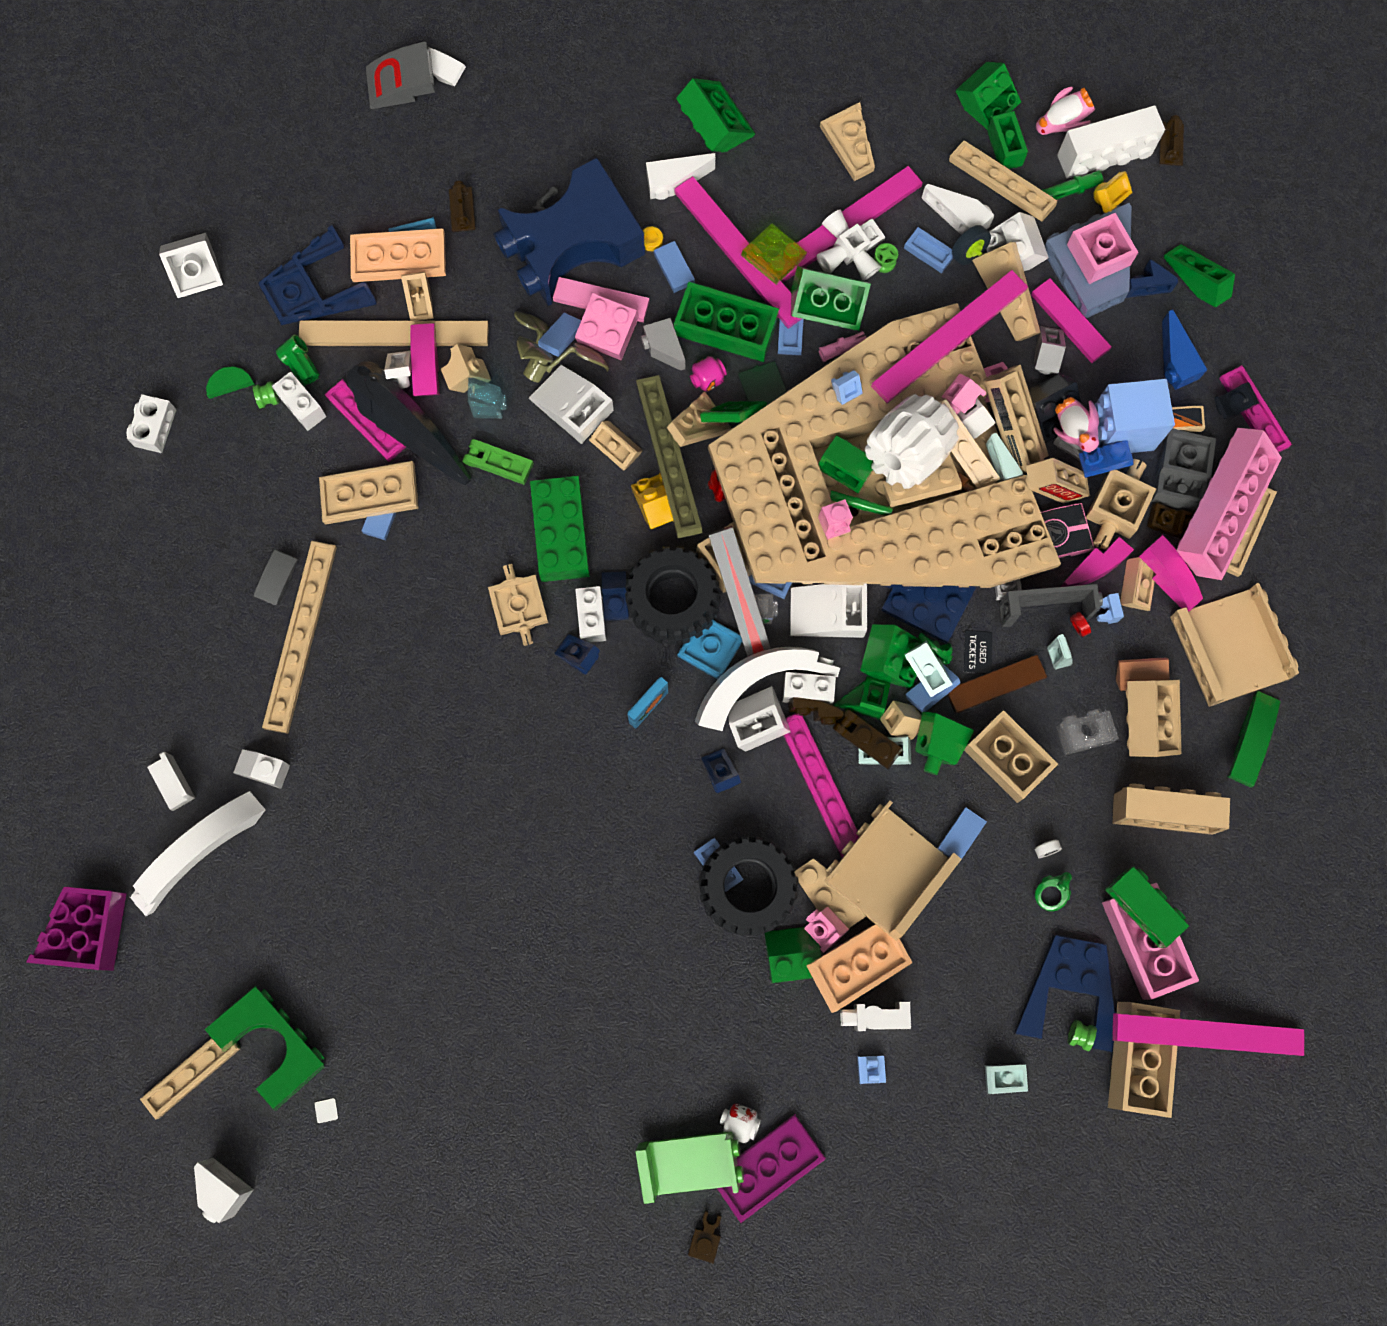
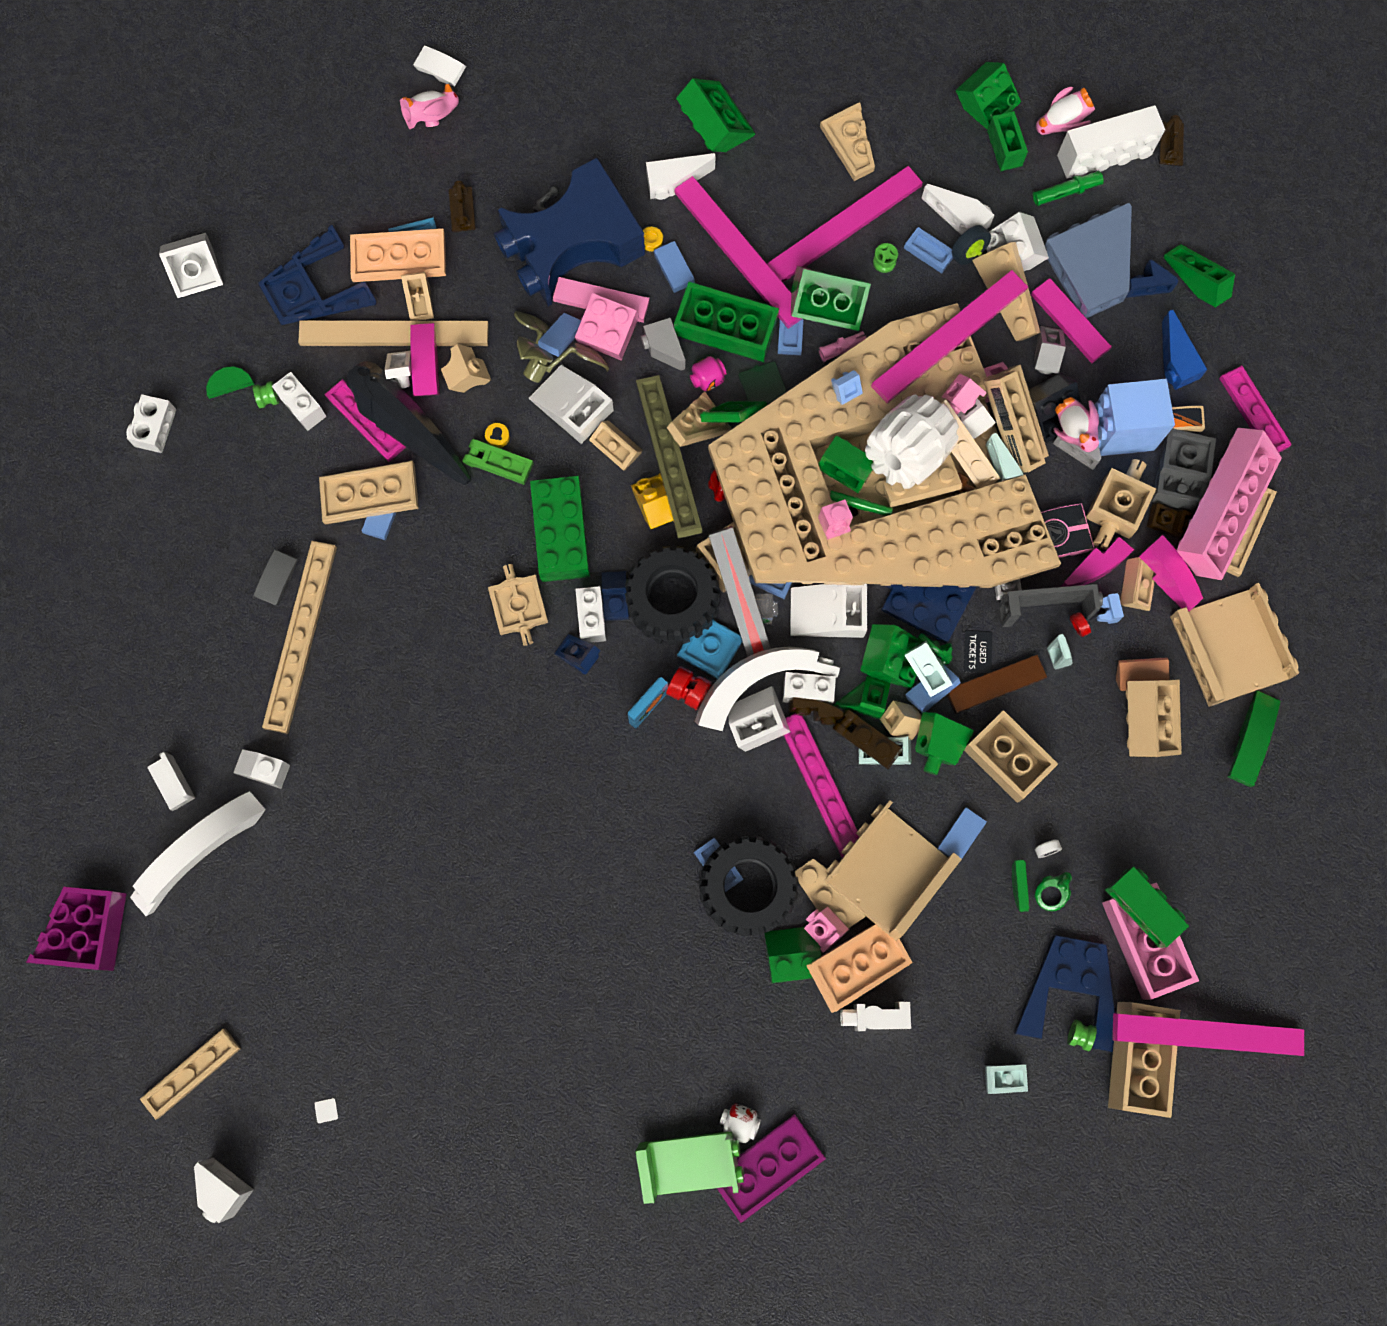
green arch [205,987,325,1111] -> none
green piece [276,335,319,386] -> none
dark grey slope [366,42,435,109] -> none
clear light blue slope [468,378,507,418] -> none
dark brown plate [688,1211,722,1264] -> none
dark blue slope [701,749,741,793] -> none
clear neon green plate [741,224,807,285] -> none
white brick [817,209,885,281] -> none
light blue tile [857,1056,886,1084] -> none
tan plate [949,141,1057,222] -> none
tan brick [1025,458,1090,503] -> none
clear brick [1056,709,1119,755] -> none
bright pink brick [1067,213,1138,284] -> none
blue plate [1078,440,1134,478] -> none
yellow tile [1093,171,1132,213] -> none
tan brick [1112,784,1230,835] -> none
black bracket [1214,382,1259,419] -> none
none -> bright pink animal [400,84,459,129]
none -> yellow tile [485,423,510,448]
none -> red wheel [666,666,712,710]
none -> green tile [1012,860,1029,912]

